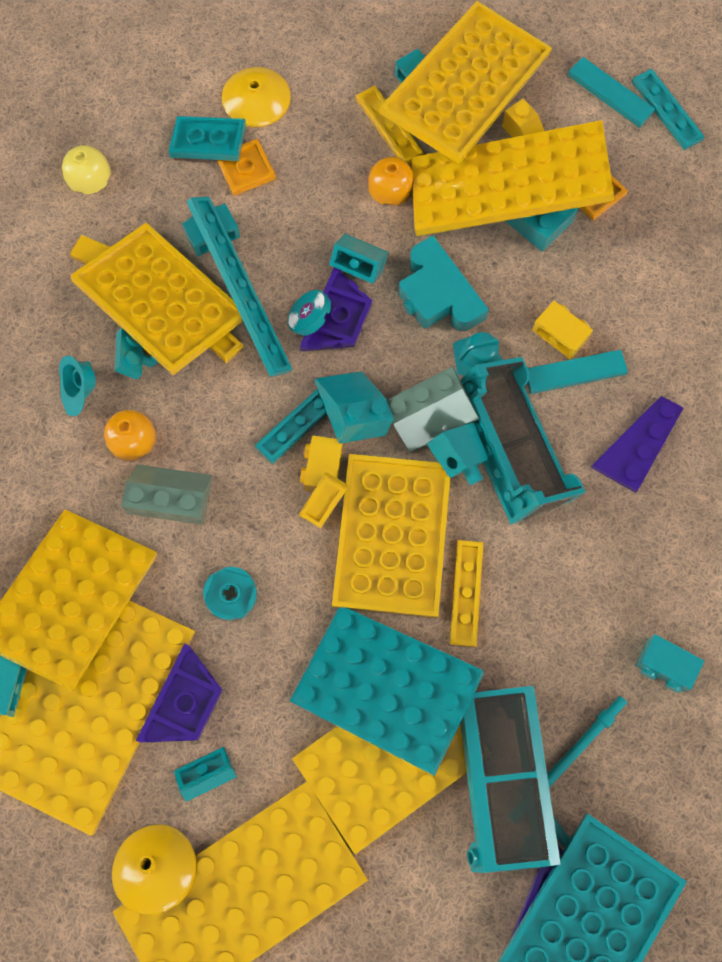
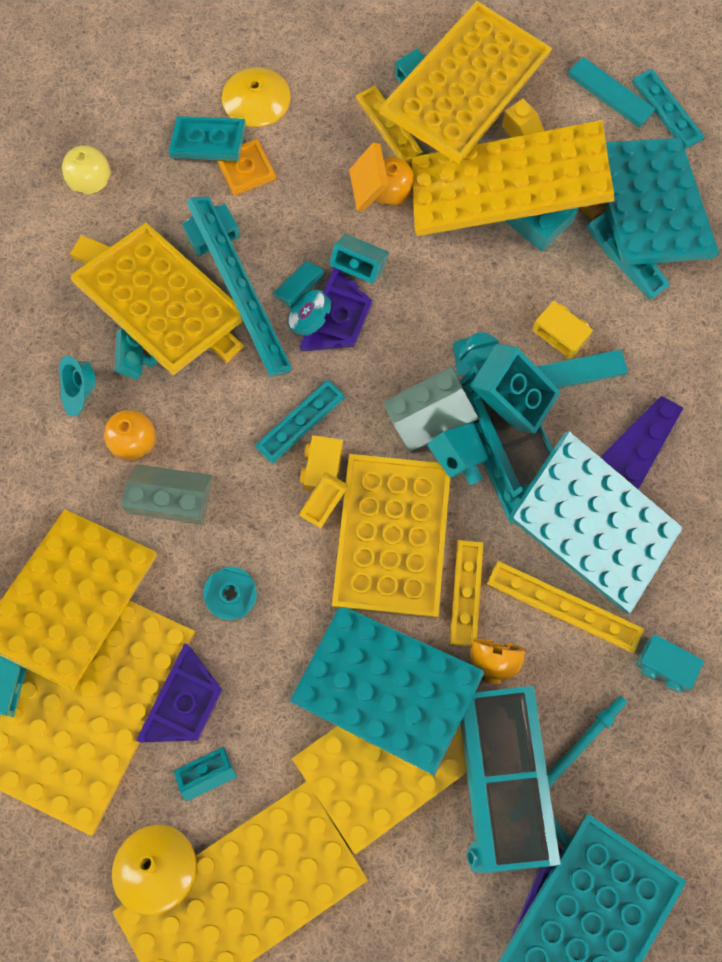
teal slope [315,371,394,444] -> none
teal brick [399,235,489,331] -> none
none -> teal slope [273,261,324,309]
none -> light orange tile [349,142,389,211]
none -> teal brick [470,344,561,434]
none -> light orange cylinder [470,638,525,684]
none -> yellow tile [486,560,645,653]
none -> plate [508,432,683,613]
none -> teal slope [585,211,670,300]
none -> teal plate [605,138,719,266]

